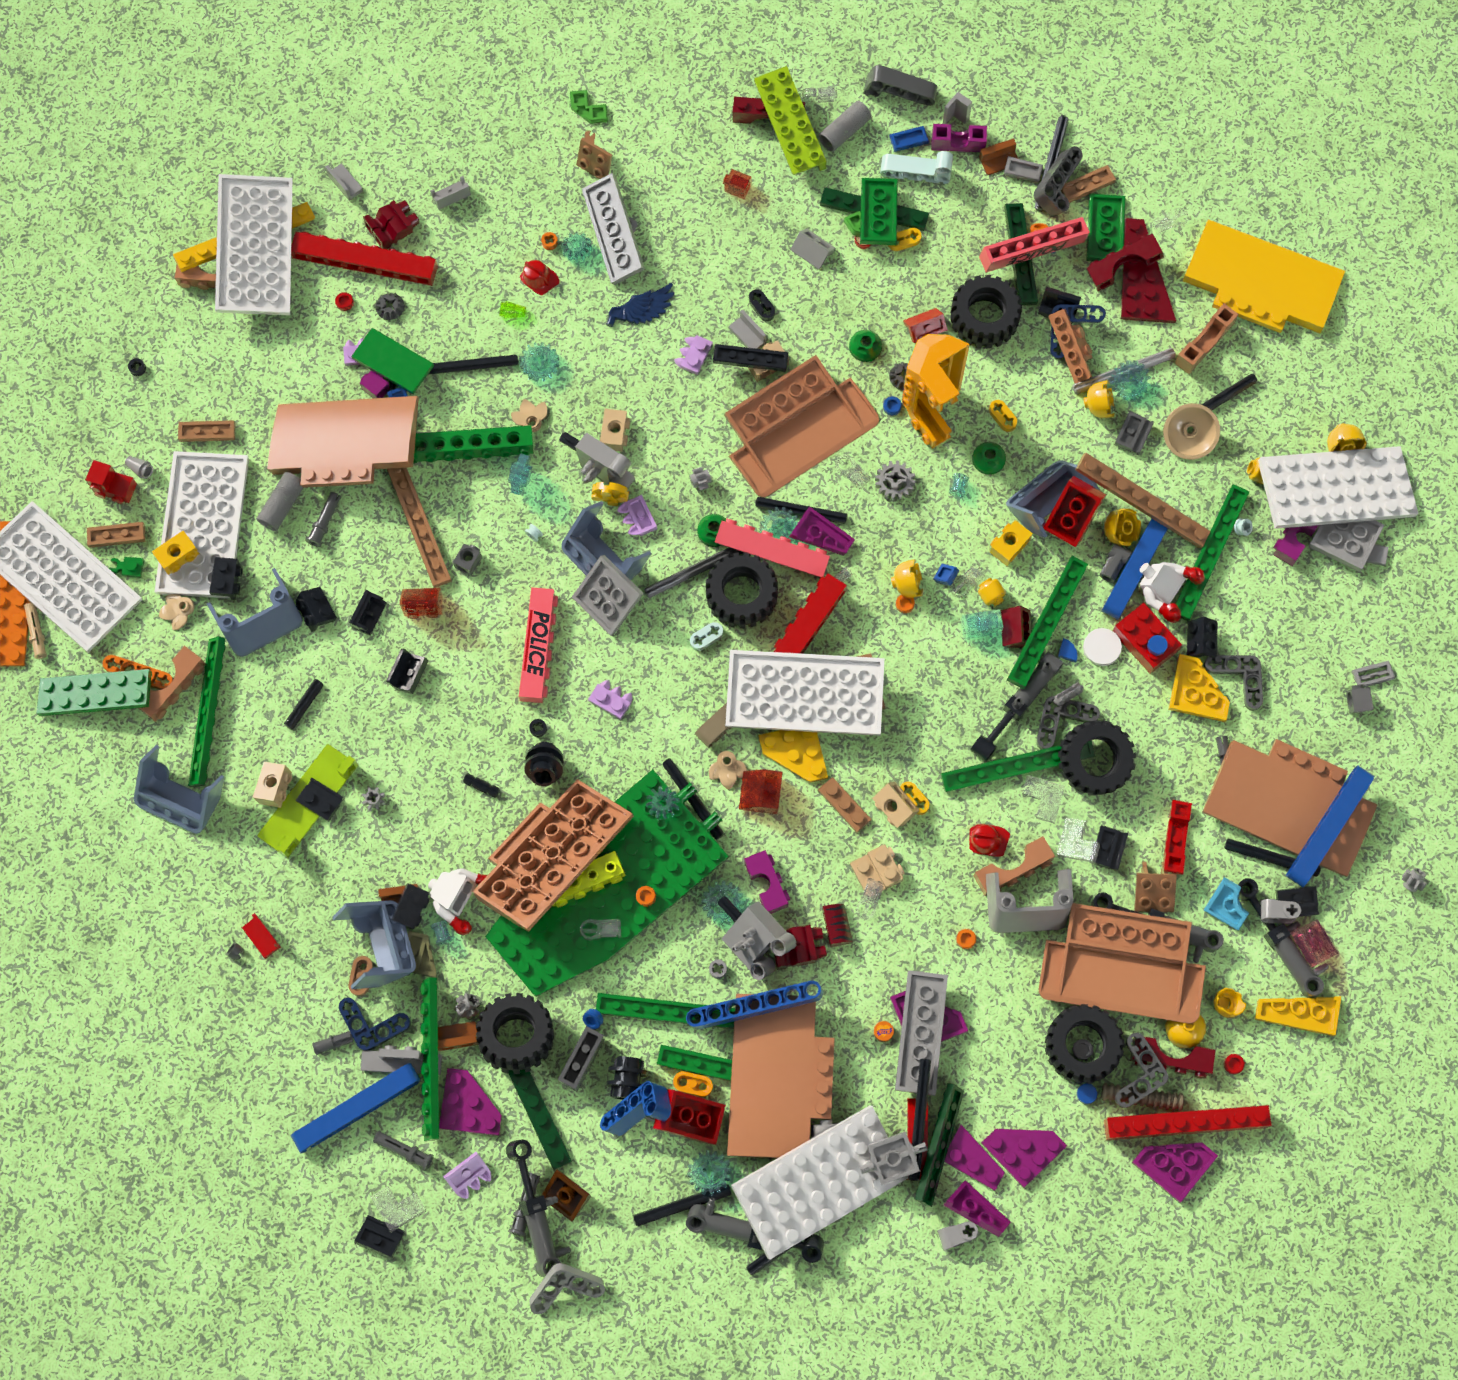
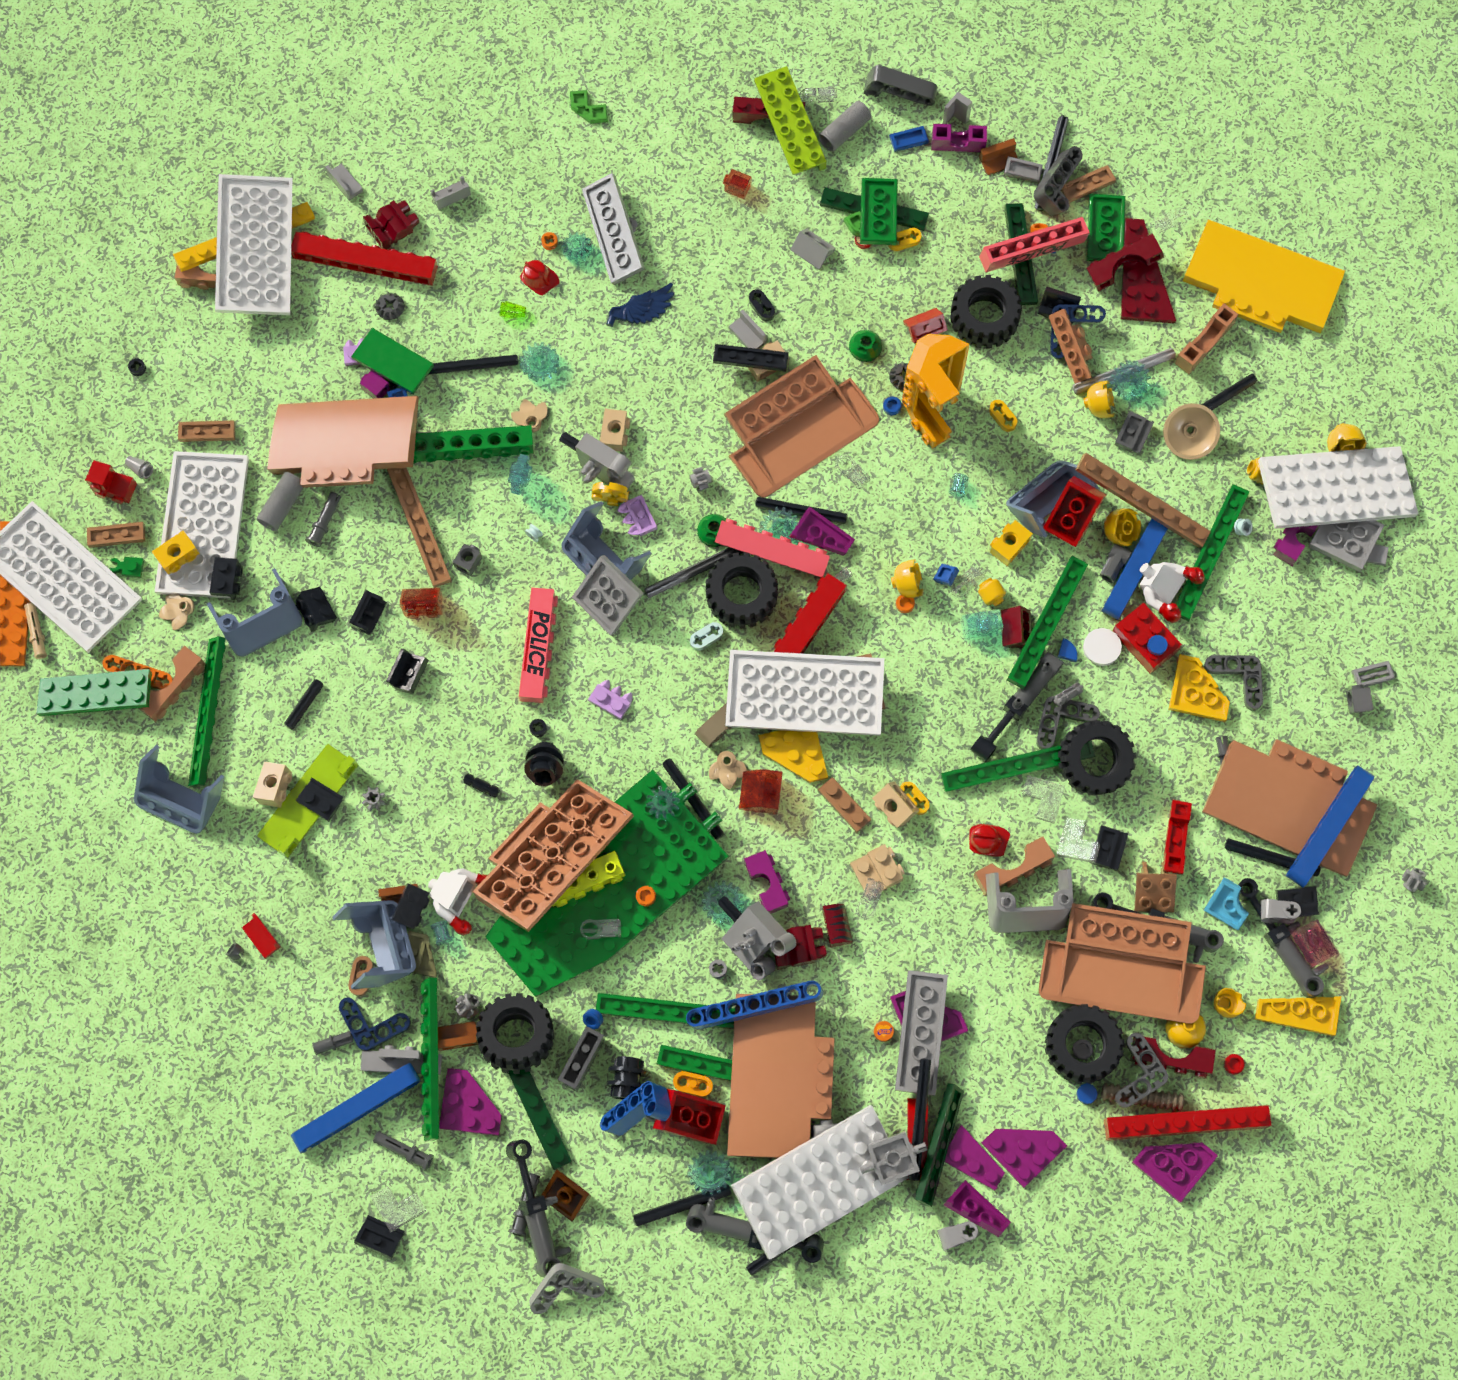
red tile [335,292,354,311] -> none
lavender plate [443,1152,491,1199] -> none
medium nougat plate [576,130,613,179] -> none
lavender plate [674,335,713,375] -> none
light grey gear [875,460,916,501] -> none
light aqua beam [880,151,953,184] -> none
orange tile [956,929,976,949] -> none
green piece [972,442,1006,475] -> none
black bracket [1187,617,1218,658] -> none

